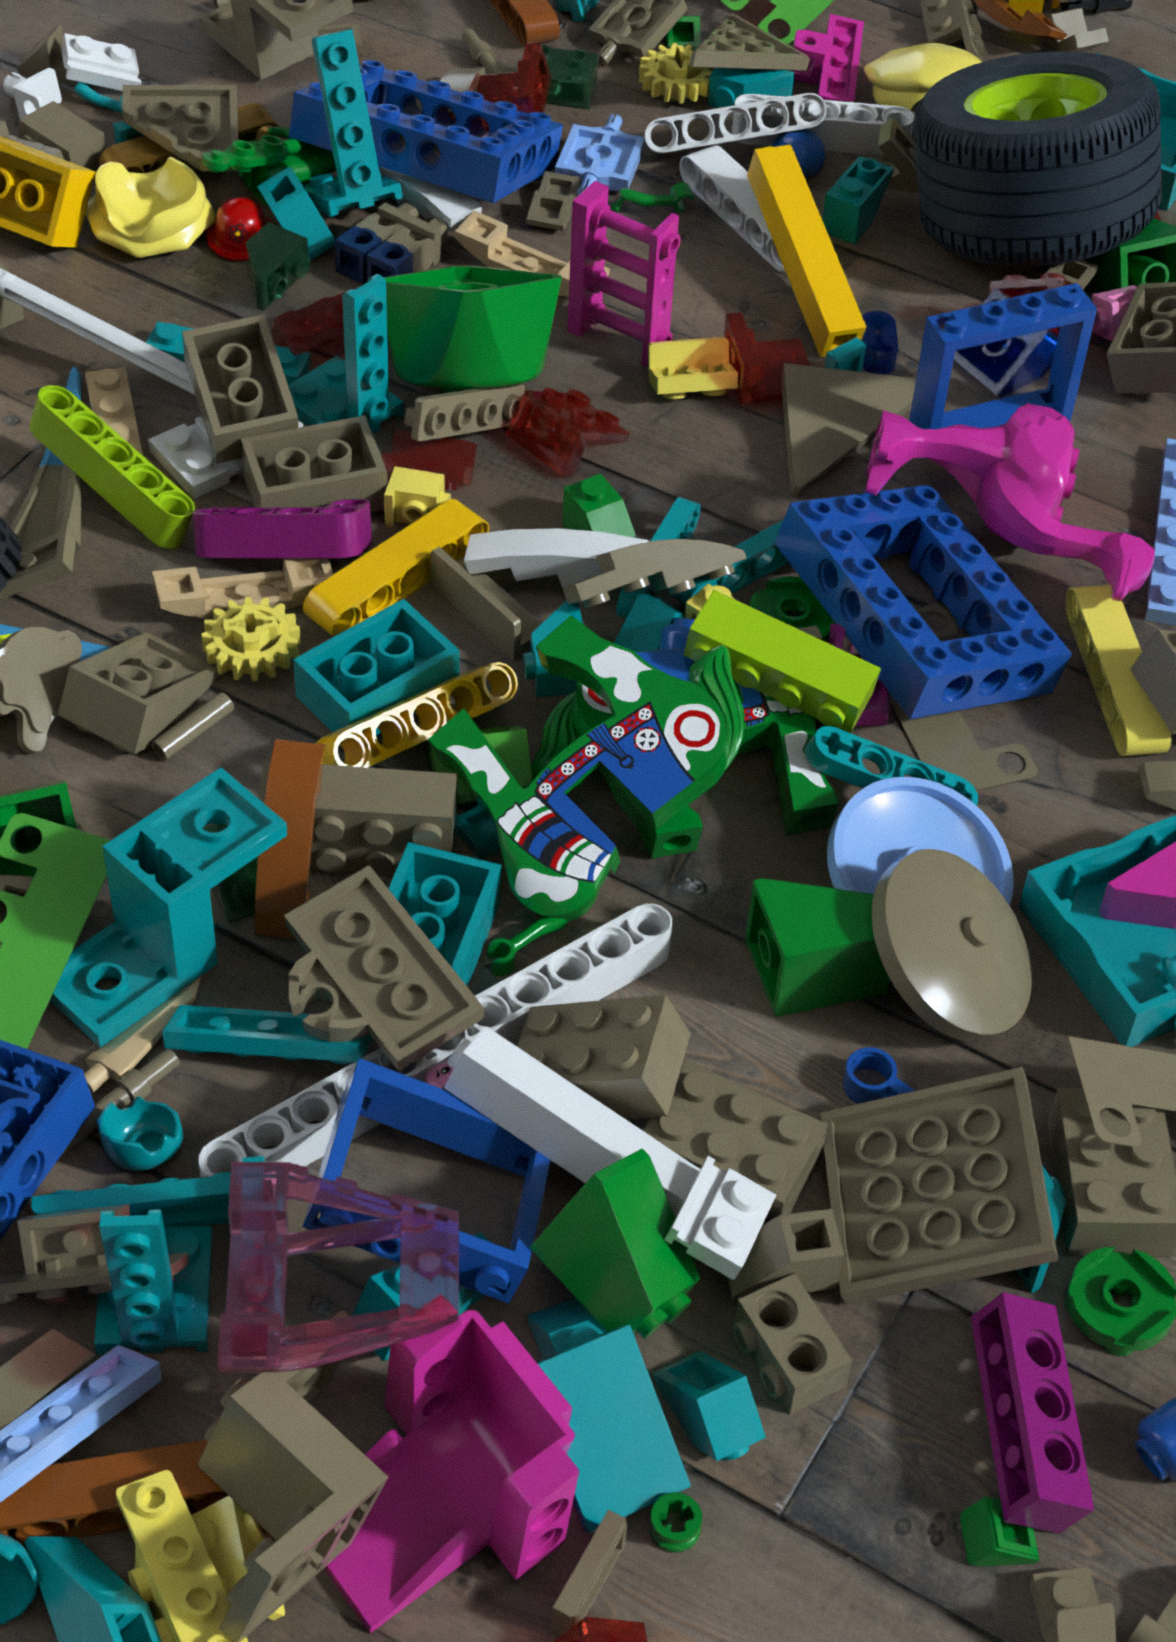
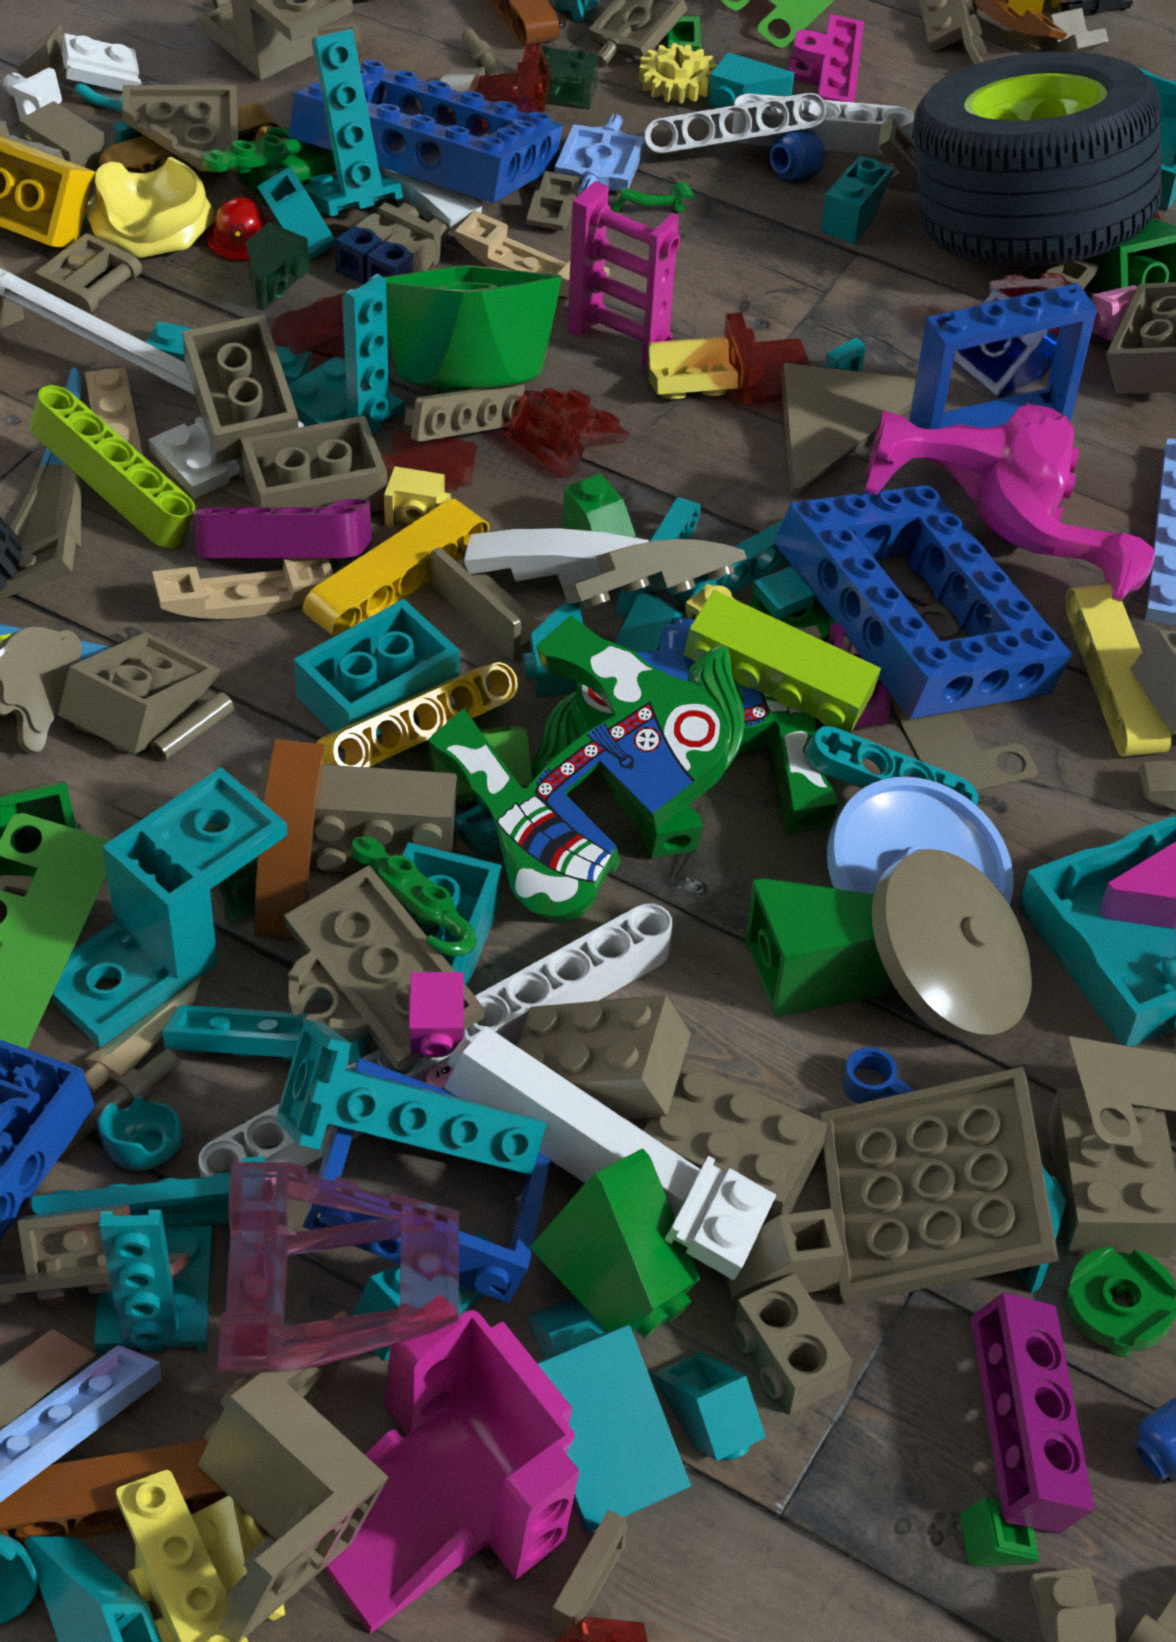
light yellow gear [202,596,301,681] -> none
green piece [487,917,567,976] -> none
green bush [649,1492,702,1553] -> none
white beam [680,145,785,271] -> none
dark tan tile [690,13,810,71] -> none
yellow brick [747,145,866,358] -> none
clear blue beam [861,311,899,374] -> none
light yellow piece [864,43,982,110] -> none
none -> dark tan plate [34,233,142,314]
none -> teal bracket [275,1019,547,1175]
none -> green piece [349,836,477,956]
none -> dark pink brick [409,972,464,1058]
none -> teal tile [753,567,815,619]

